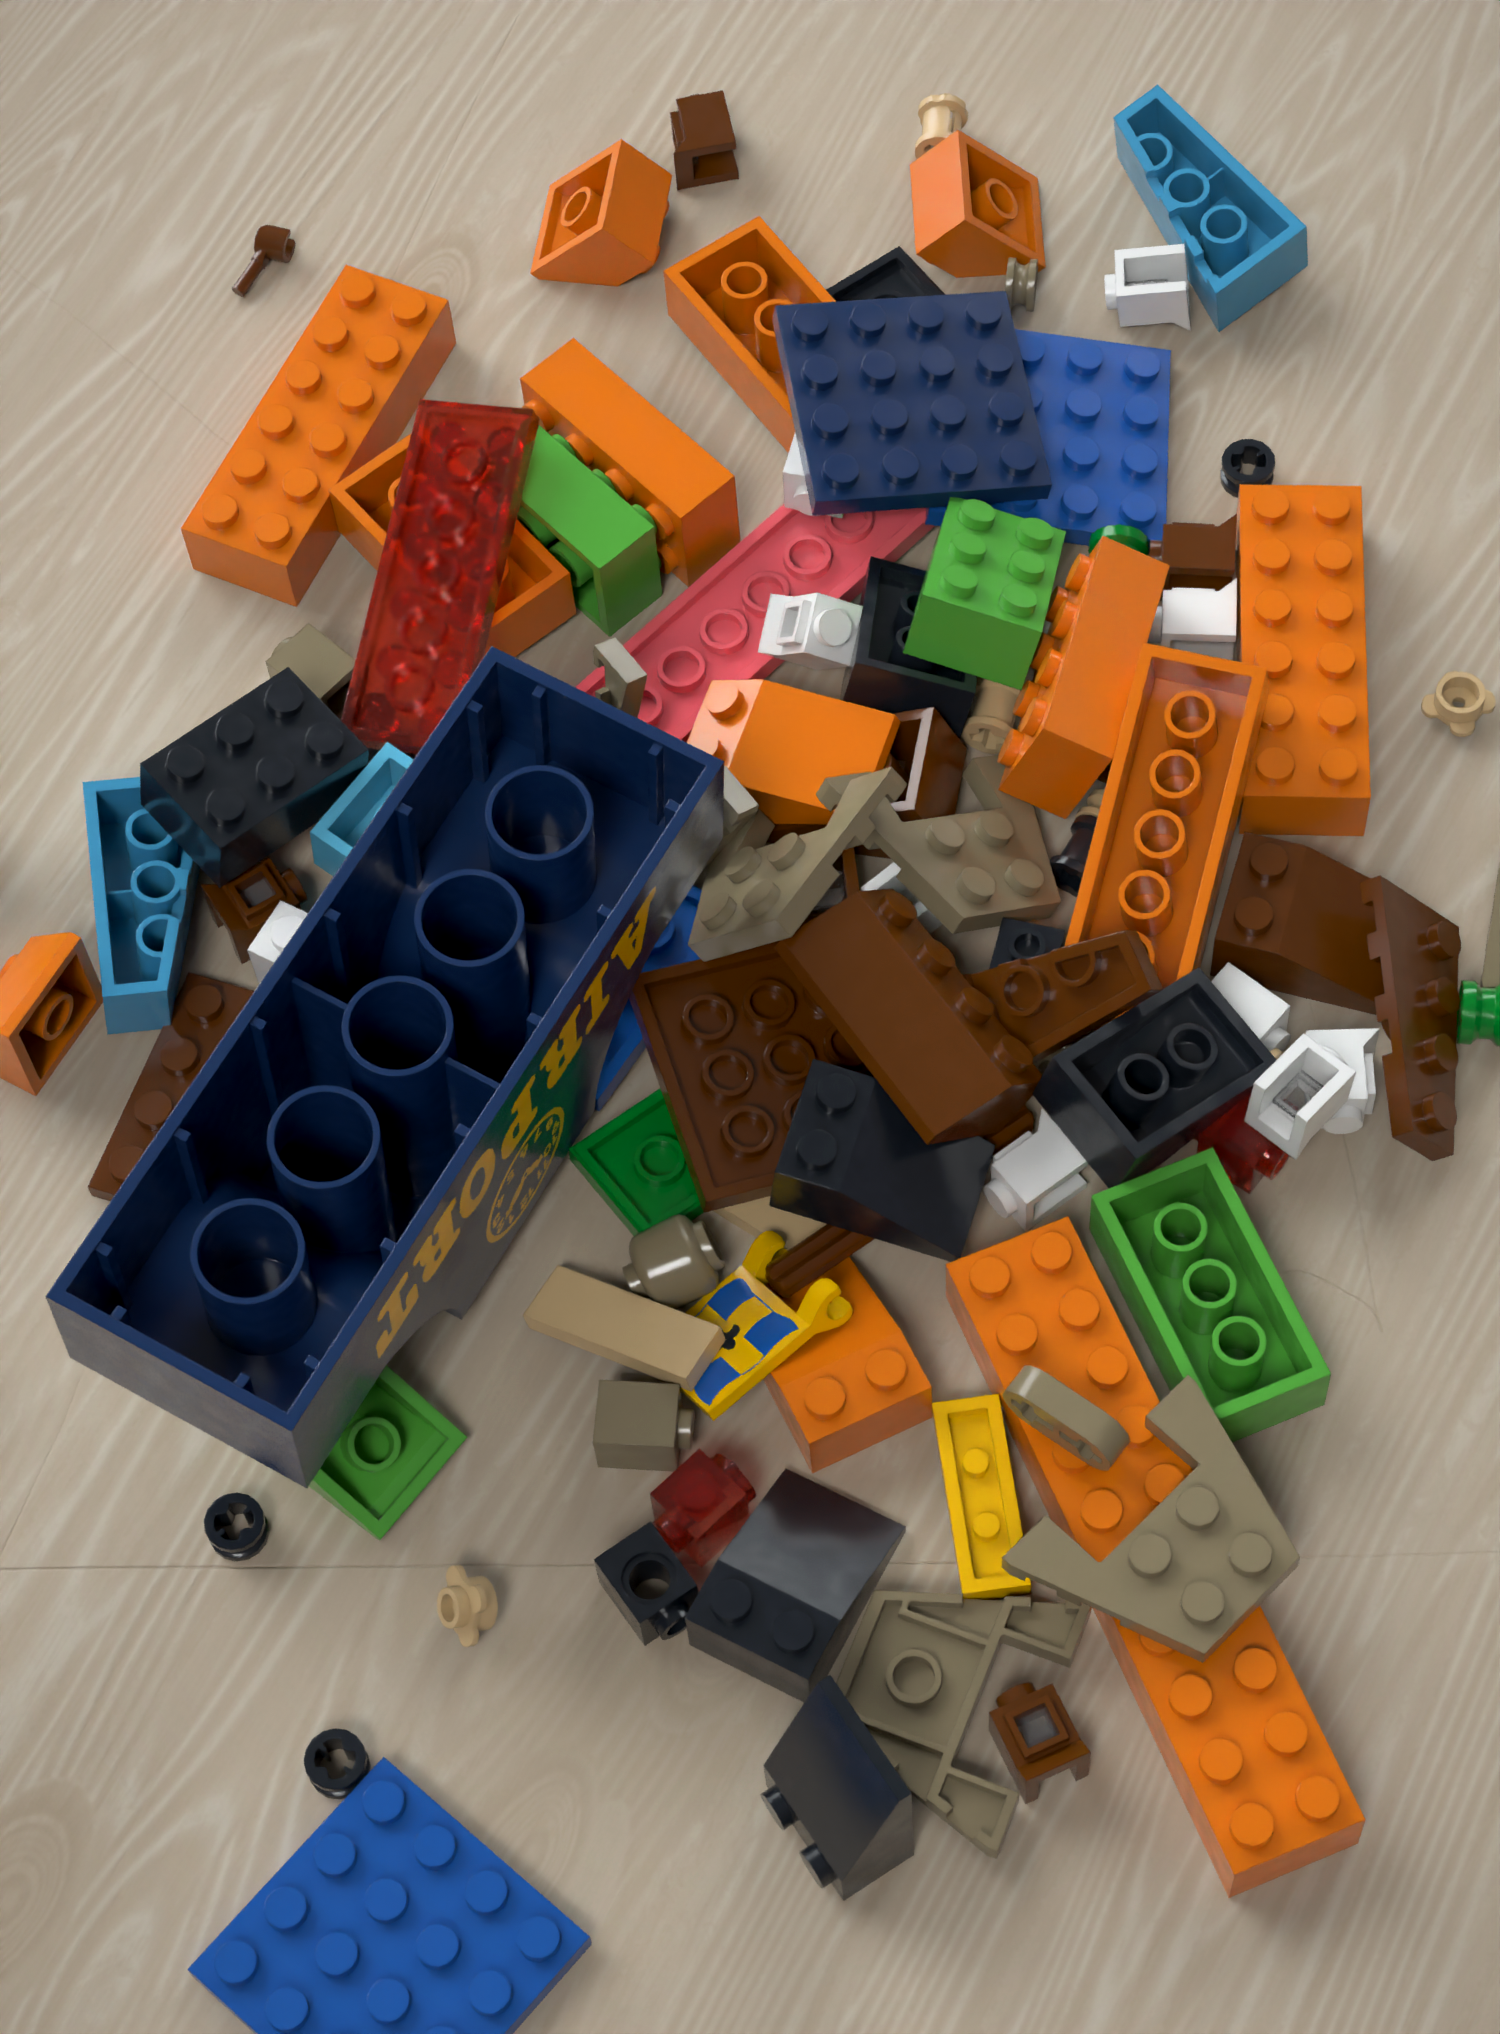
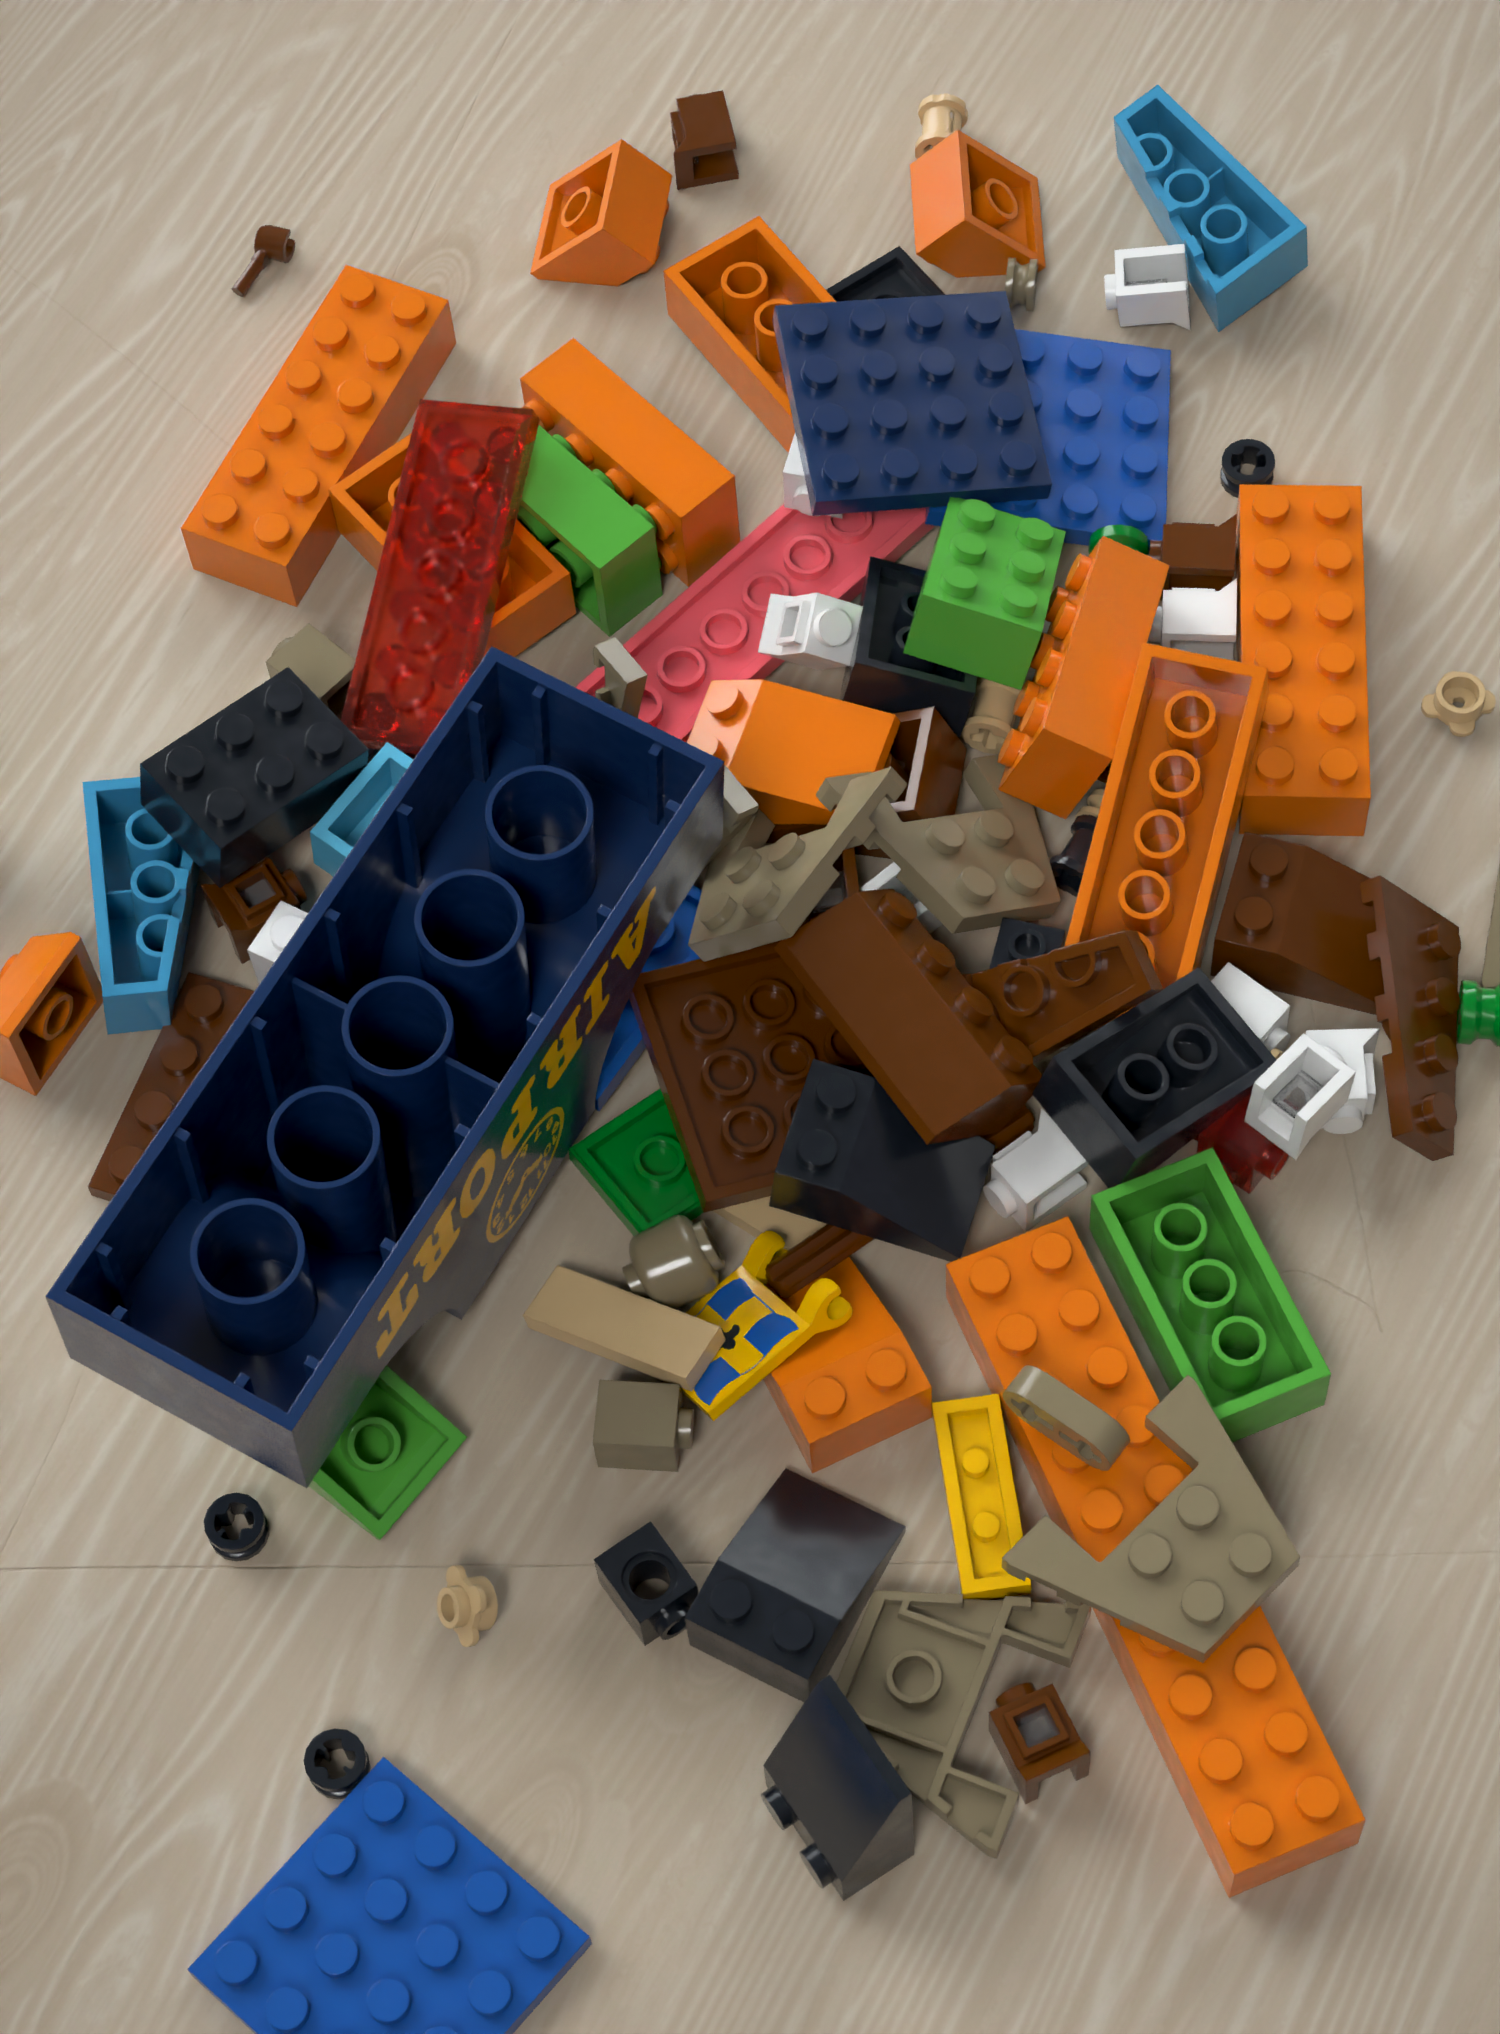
clear red brick [650,1448,757,1568] -> none

